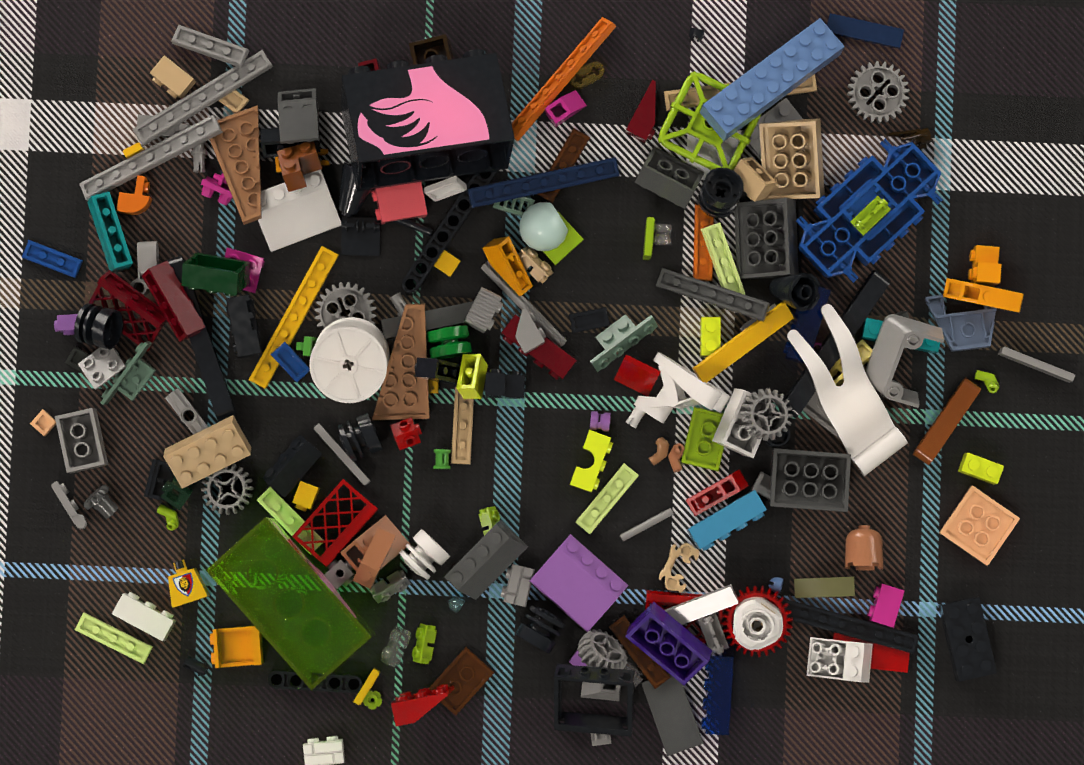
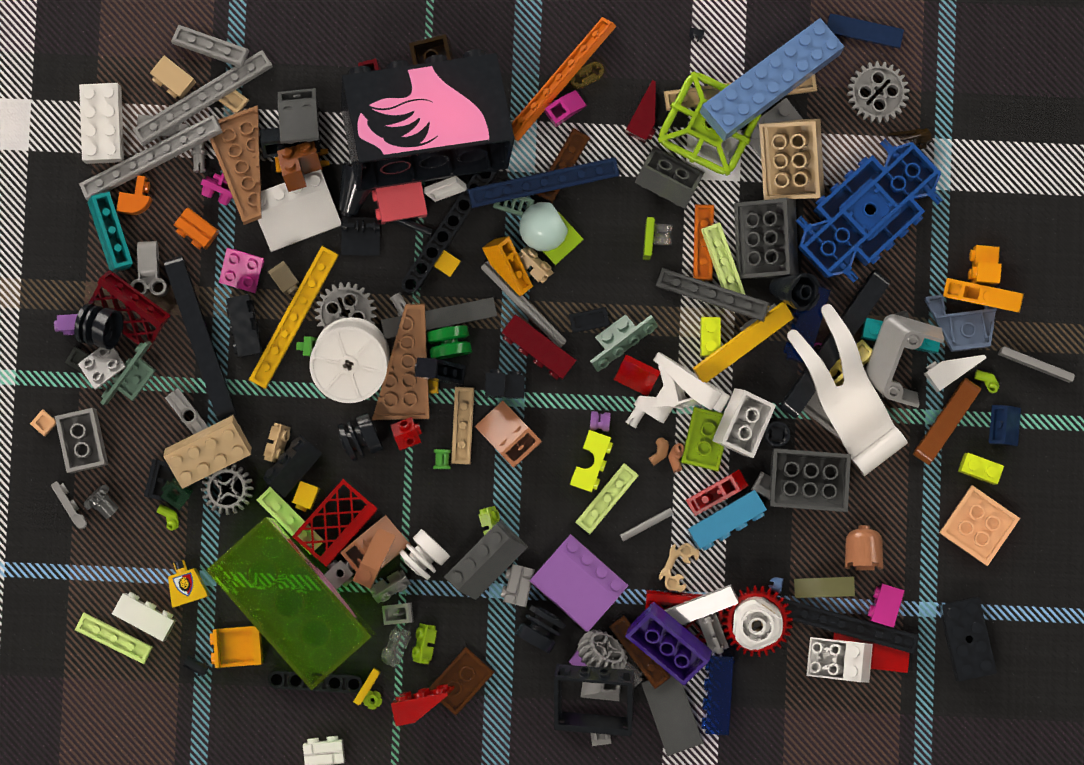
blue tile [22,240,83,278] -> none
yellow tile [123,142,145,159] -> none
dark red brick [142,261,205,342] -> none
dark green piece [181,253,251,296] -> none
blue tile [270,341,310,383] -> none
light grey tile [314,423,371,486] -> none
clear light blue hinge [448,596,465,613] -> none
neon yellow brick [456,354,488,399] -> none
light grey brick [463,287,503,333] -> none
light grey slope [515,308,546,354] -> none
black wheel [698,168,744,218] -> none
tan brick [733,157,777,202] -> none
light grey gear [741,388,793,441] -> none
lime hinge [850,196,891,236] -> none
none -> white brick [79,83,124,164]
none -> orange brick [174,207,220,250]
none -> tan hinge [263,423,291,463]
none -> dark tan slope [268,261,300,295]
none -> light grey slope [382,602,414,625]
none -> nougat slope [475,400,542,468]
none -> white slope [924,355,986,392]
none -> dark blue panel [989,405,1021,446]

